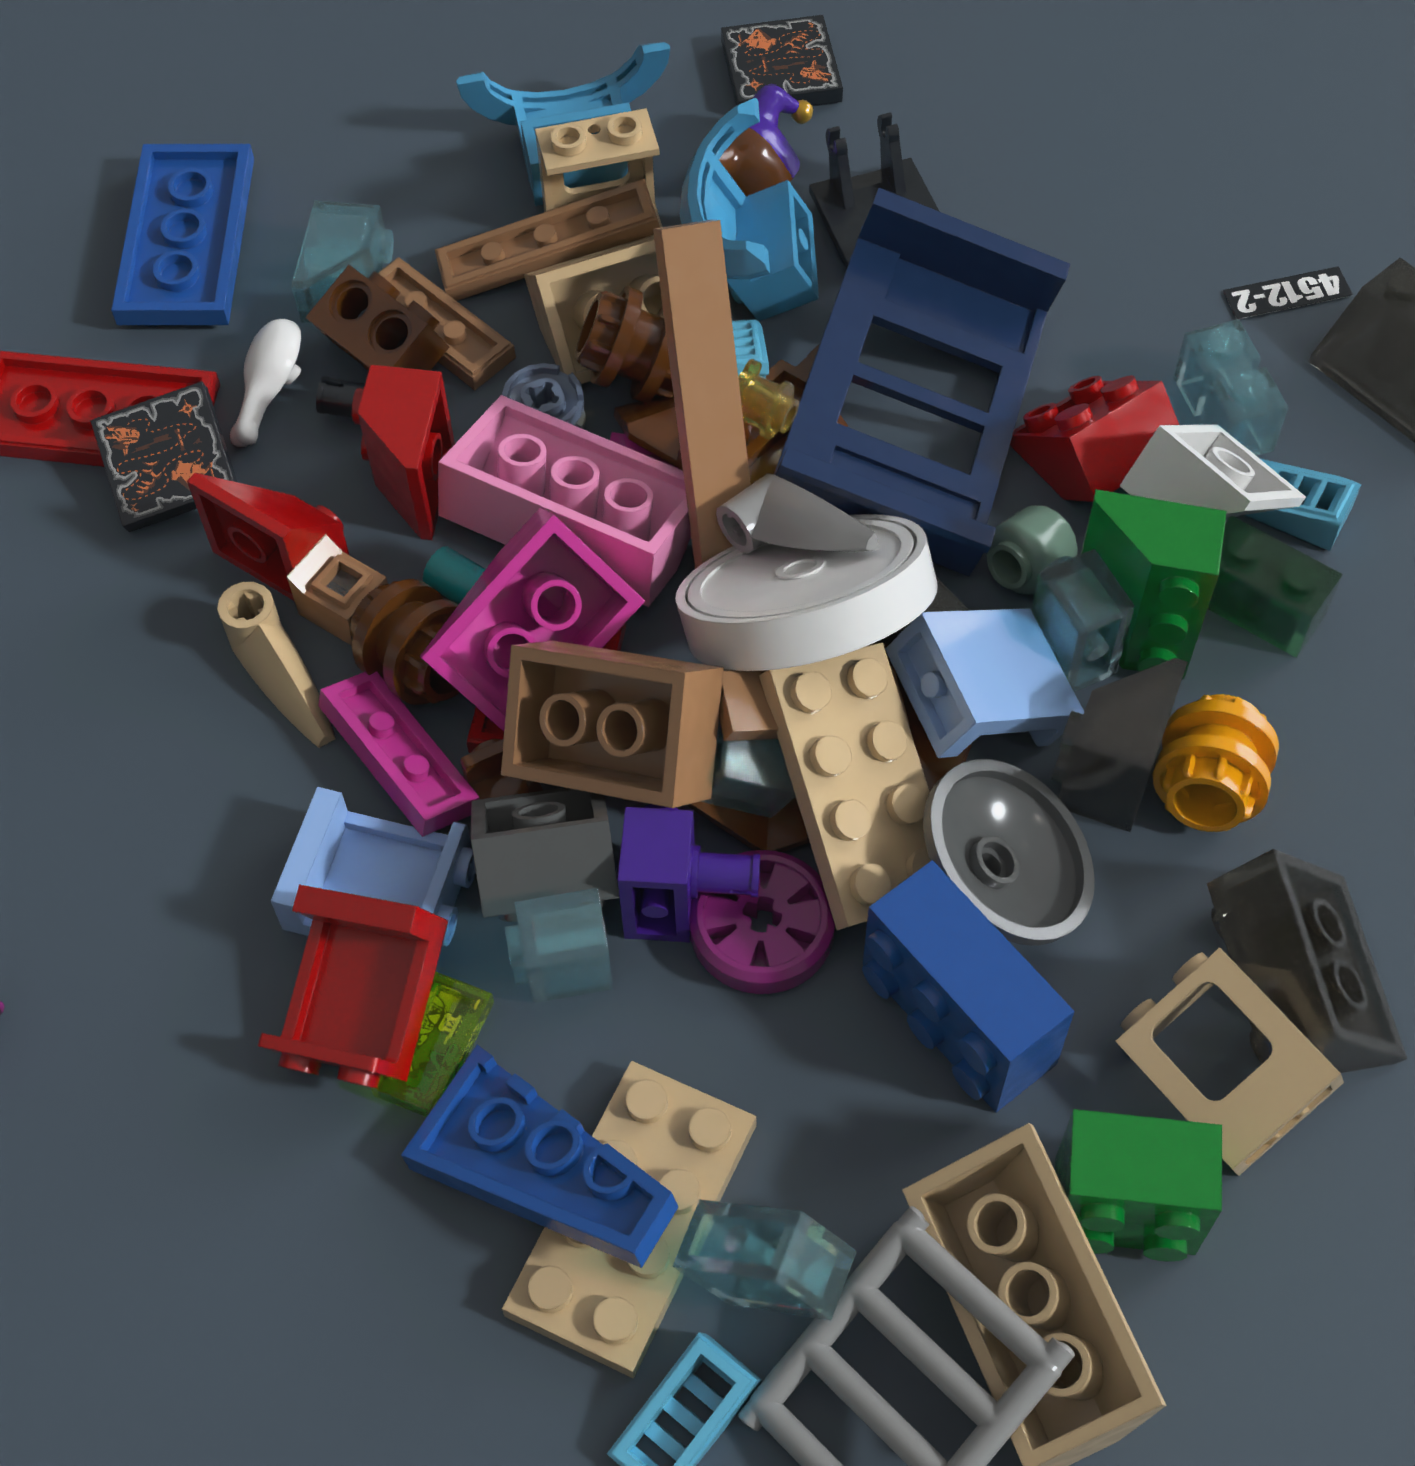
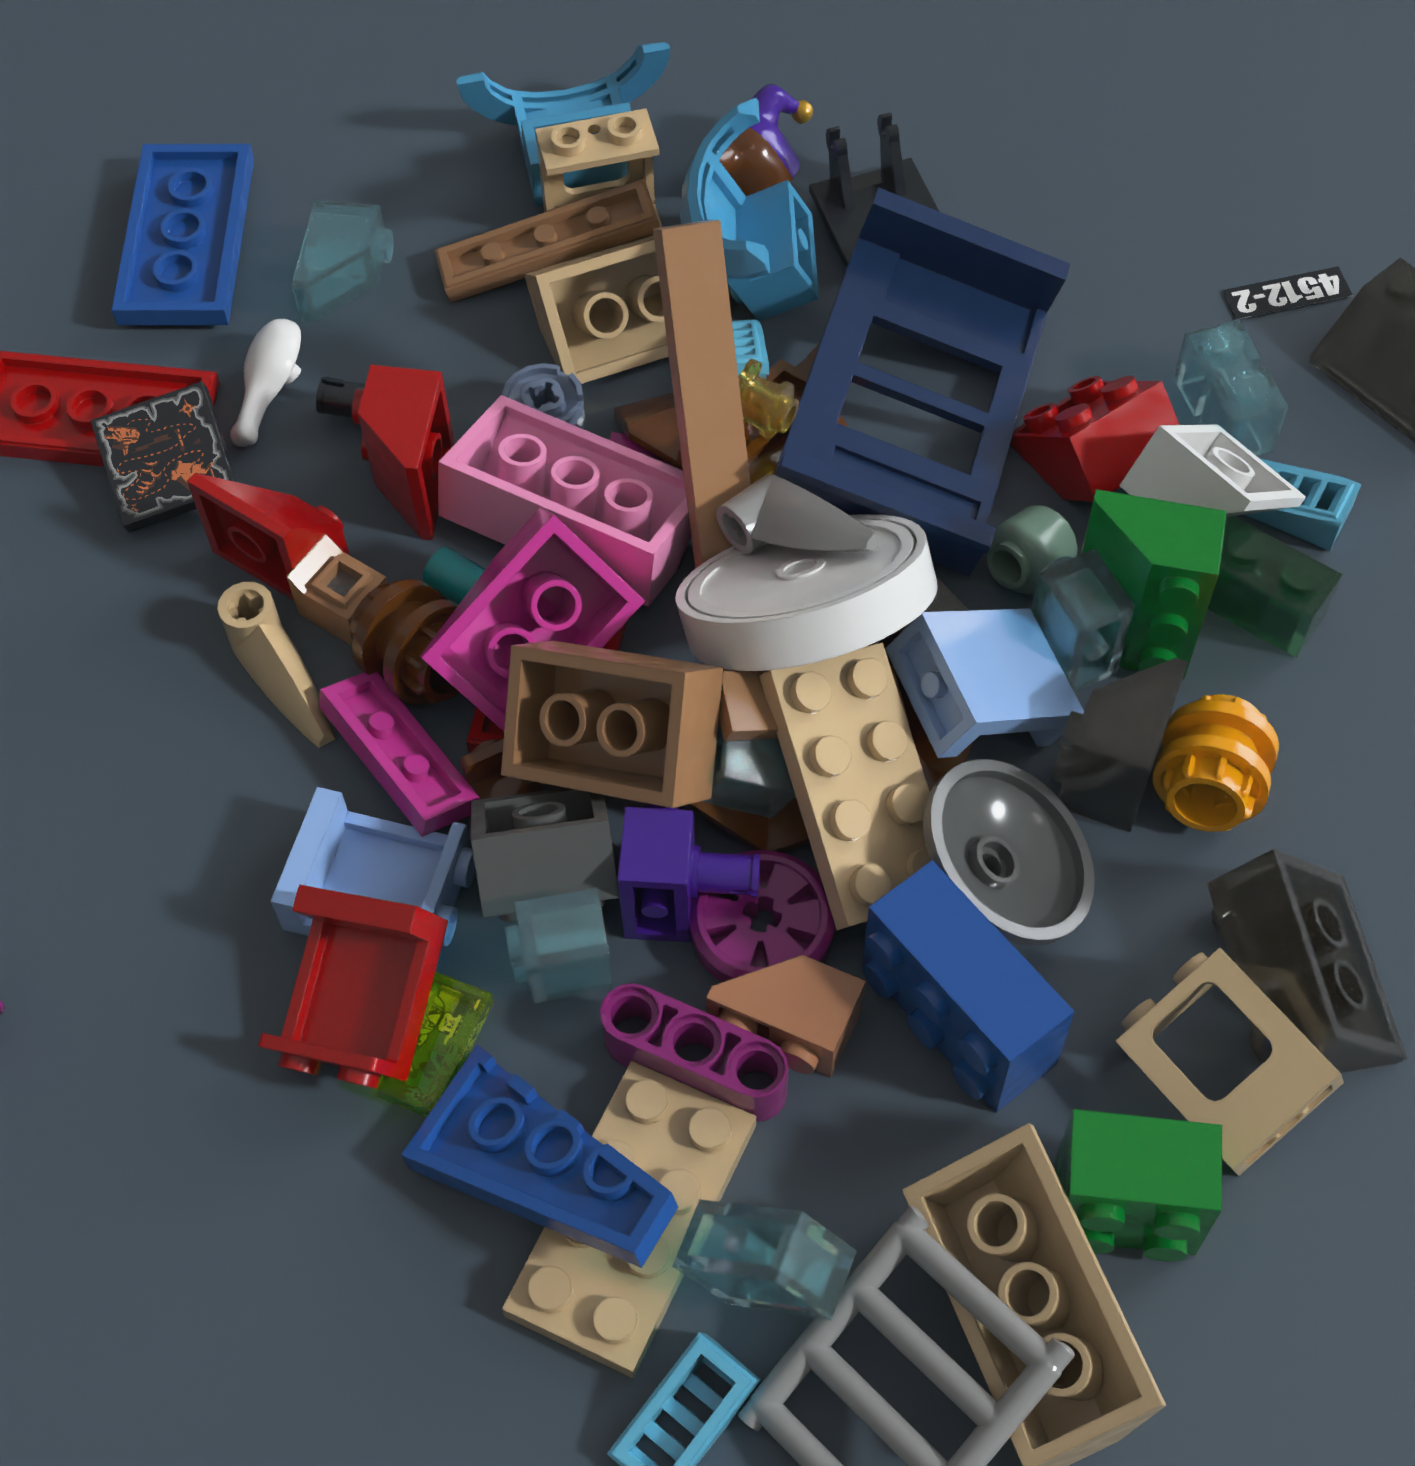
reddish brown brick [305,265,449,371] -> none
medium nougat tile [378,257,516,390] -> none
reddish brown piece [575,286,674,404] -> none
black tile [721,15,843,106] -> none
none -> magenta beam [600,983,789,1122]
none -> nougat slope [706,955,866,1077]

